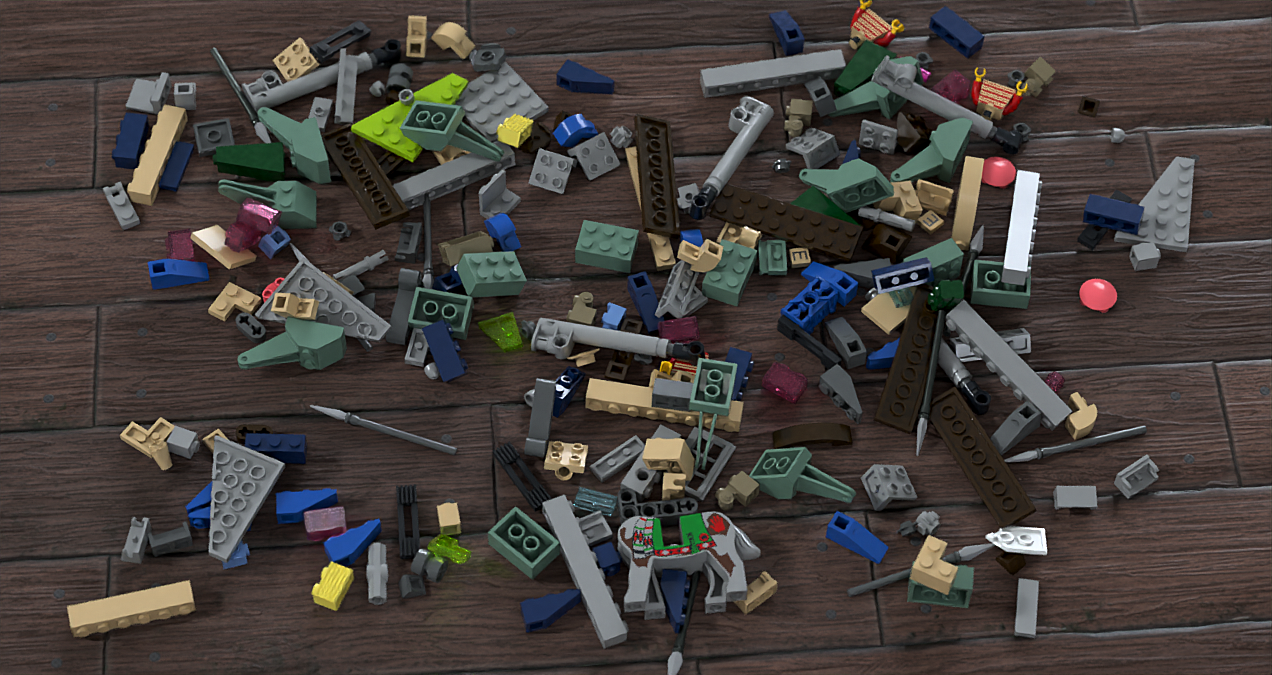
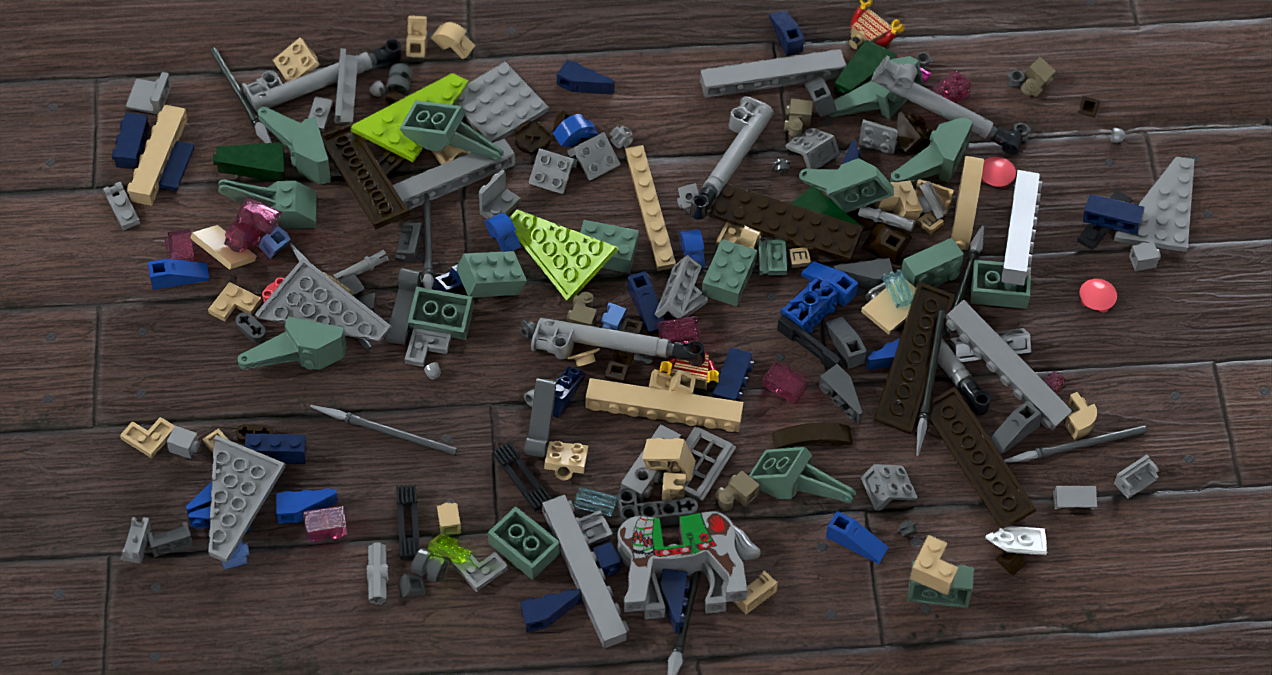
tan brick [67,580,196,637] -> none
tan cone [149,439,172,470] -> none
light grey brick [174,83,196,110] -> none
dark grey plate [193,118,235,157] -> none
tan brick [271,293,319,320] -> none
black container [309,20,372,63] -> none
light yellow brick [312,562,354,611] -> none
blue slope [324,518,382,567] -> none
dark grey plate [329,221,351,241] -> none
light grey hinge [399,89,414,105] -> none
dark blue brick [422,320,468,383] -> none
dark tan window [438,231,494,266] -> none
dark grey plate [469,43,506,72] -> none
clear neon green wing [478,312,523,352] -> none
light yellow brick [496,113,533,148] -> none
light grey tile [590,435,645,483] -> none
dark brown plate [634,114,680,239] -> none
dark grey hinge [651,378,693,412] -> none
tan brick [677,239,724,272] -> none
sand green slope [689,358,738,470] -> none
dark grey piece [847,543,995,597] -> none
dark blue brick [871,257,935,294] -> none
light grey gear [916,511,941,536] -> none
dark green brick [928,280,964,311] -> none
dark blue brick [929,6,985,59] -> none
torso [971,67,1028,121] -> none
light grey tile [1014,578,1039,638] -> none
none -> light grey plate [451,550,508,592]
none -> lime wing [509,210,619,301]
none -> light grey tile [918,181,947,219]

